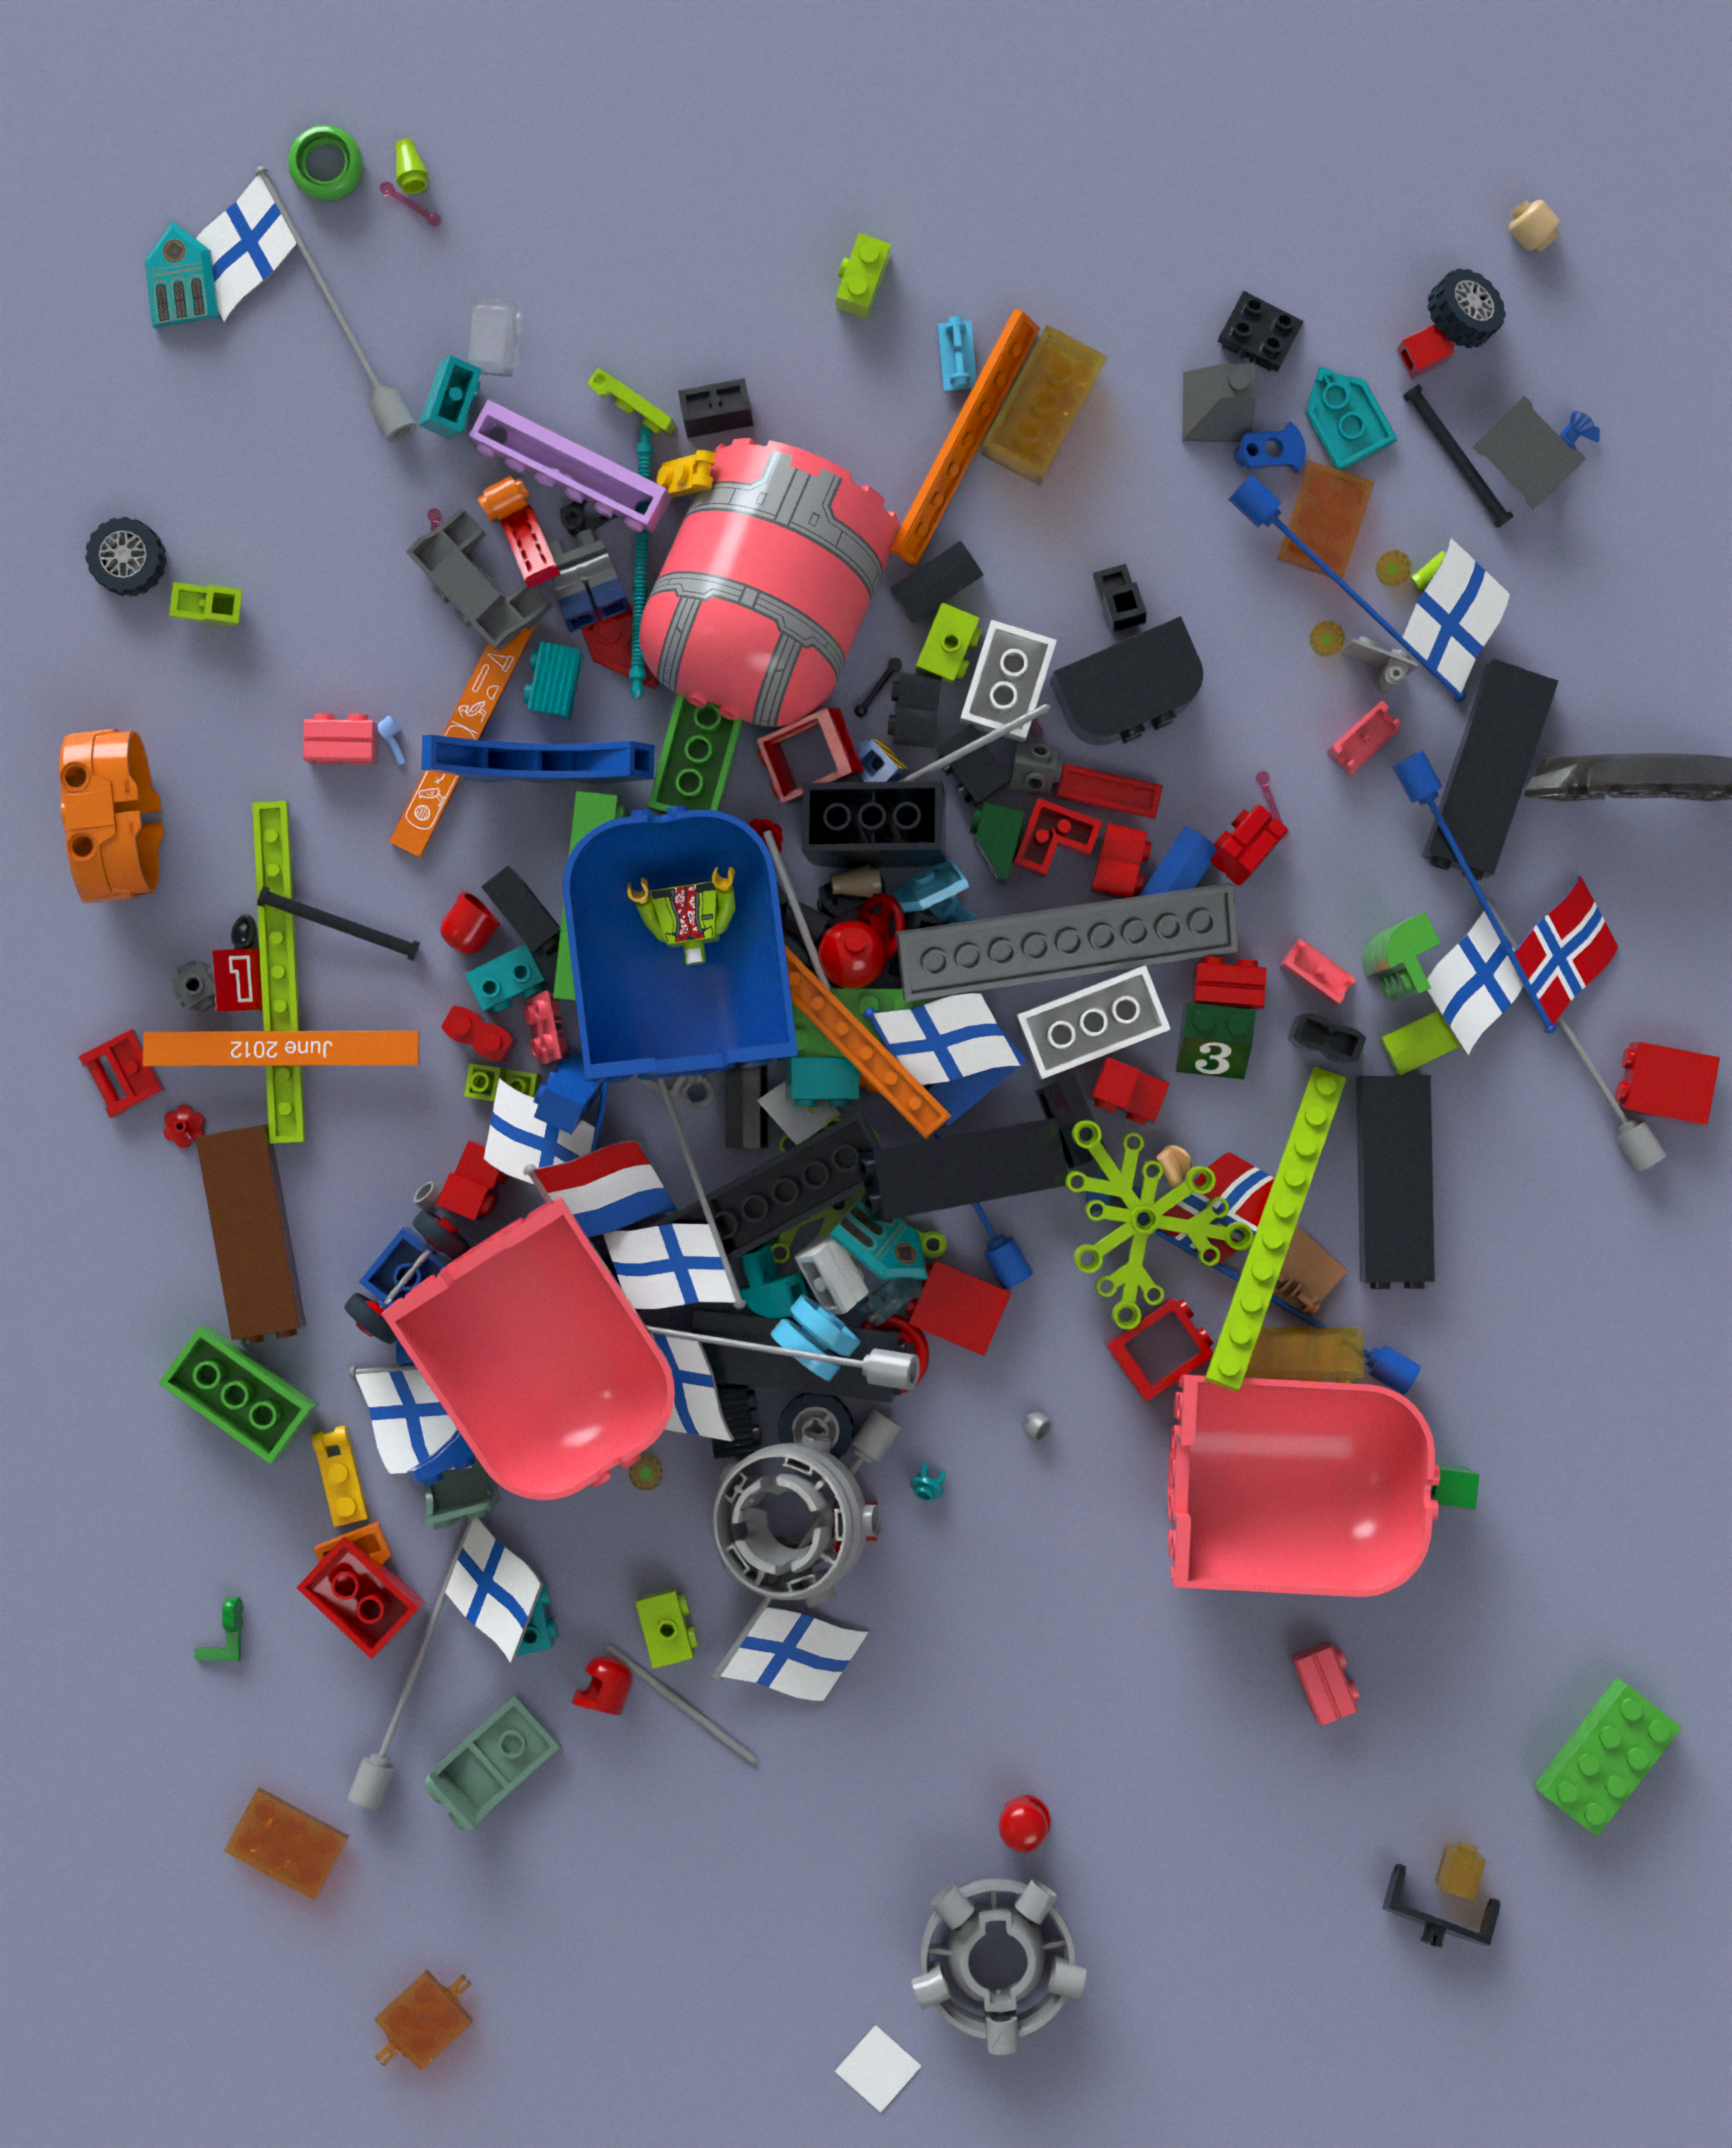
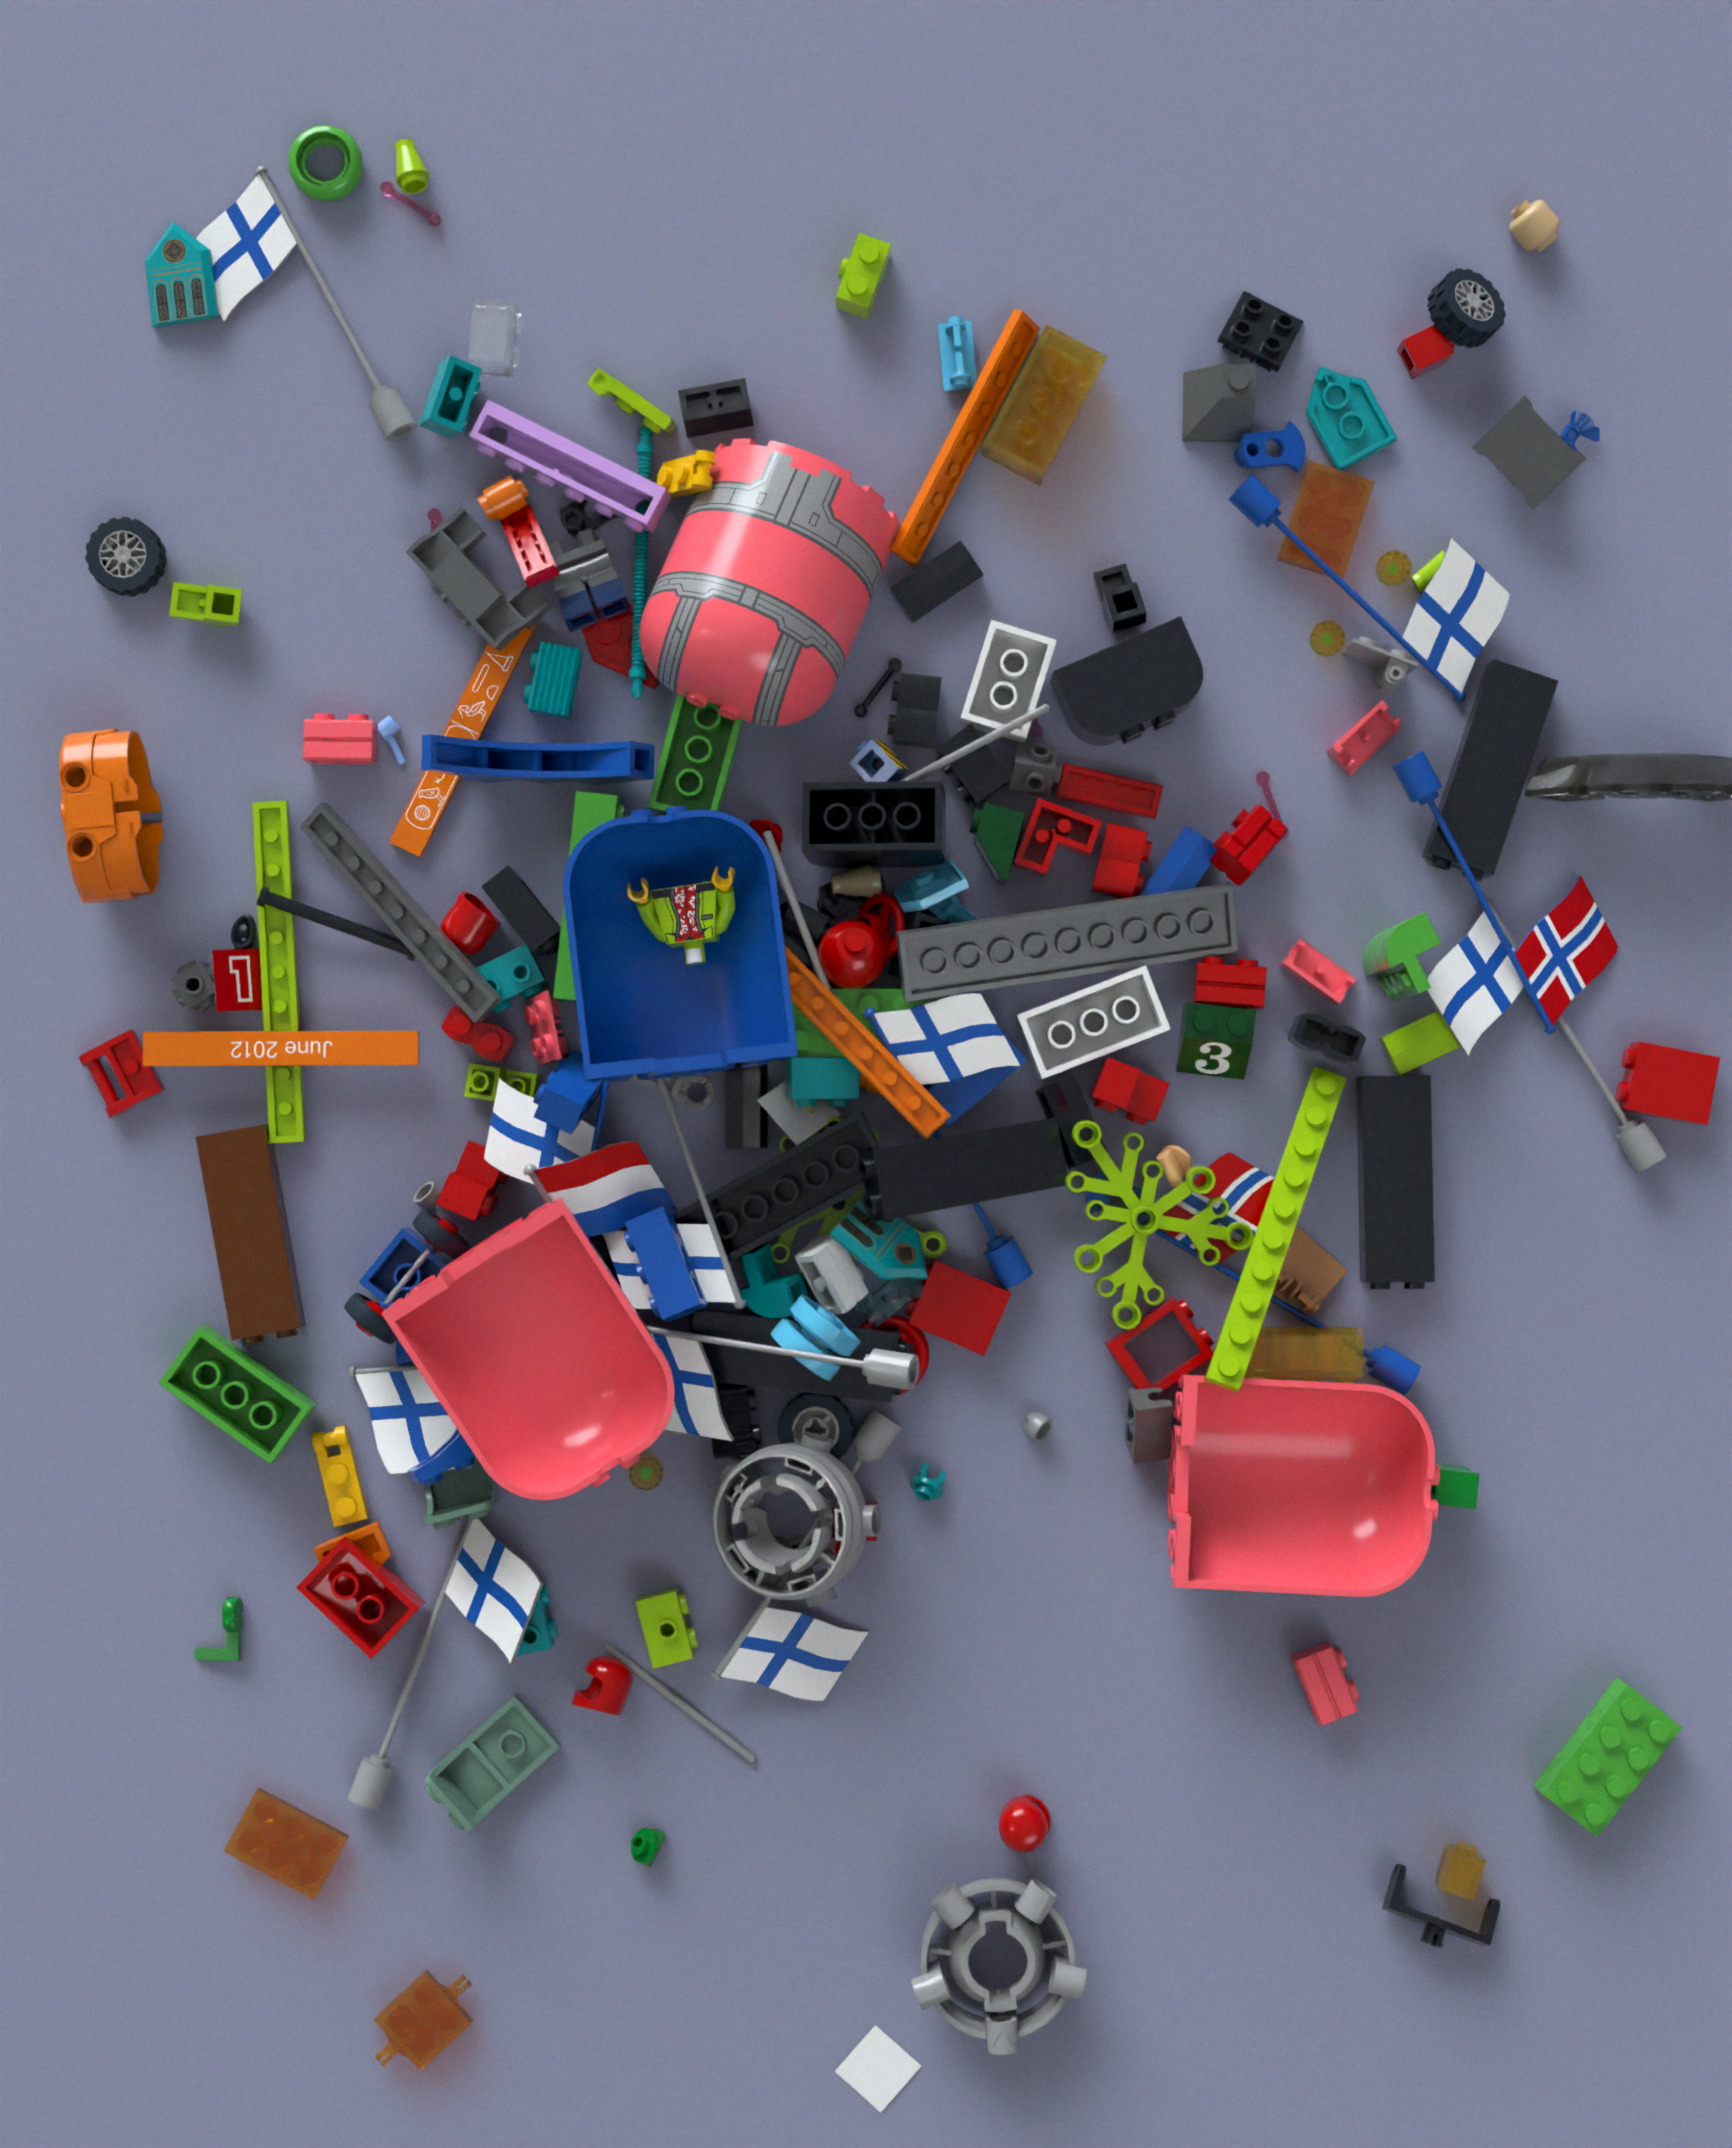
red plant [163,1105,205,1148] -> none
red window [757,707,864,804] -> none
lime brick [915,602,983,686] -> none
black bar [1402,384,1514,529] -> none
none -> dark grey plate [300,803,503,1023]
none -> blue brick [624,1206,708,1322]
none -> green plate [631,1828,666,1867]
none -> dark grey hinge [1125,1387,1173,1464]

